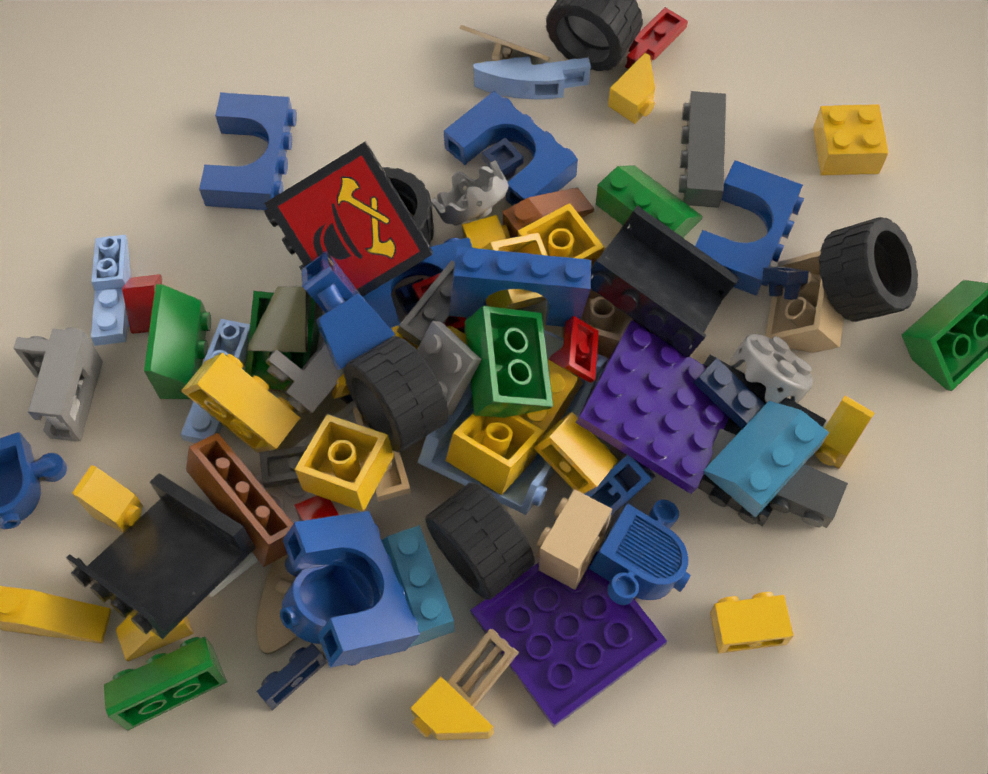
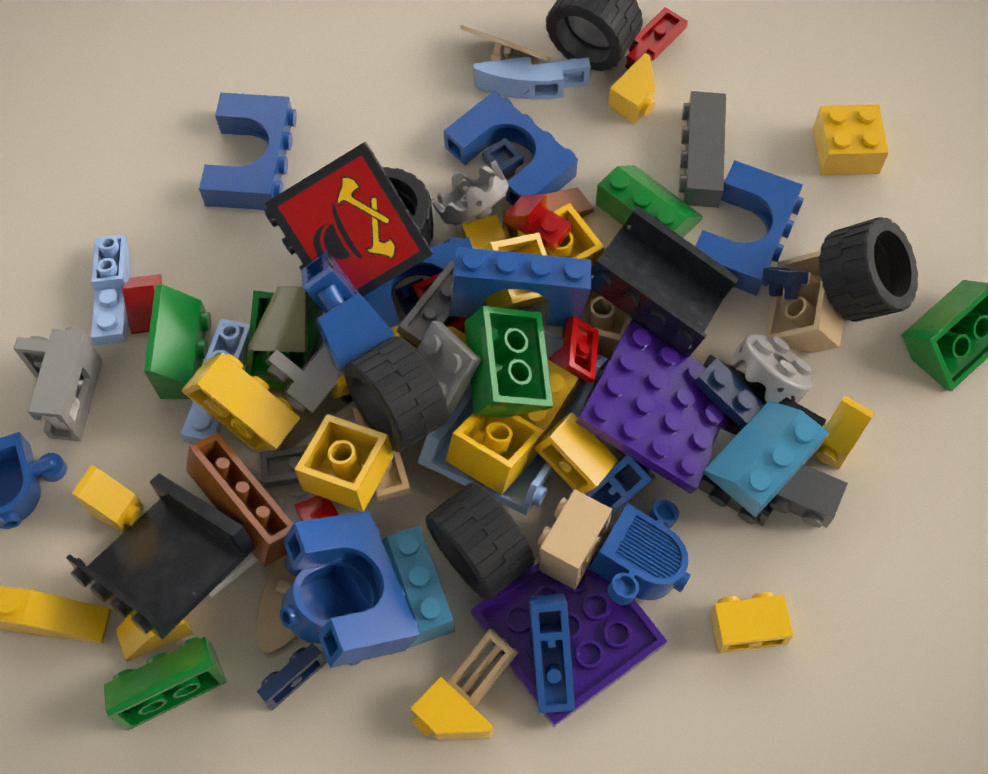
none -> red slope [503,194,572,252]
none -> blue slope [528,593,575,713]

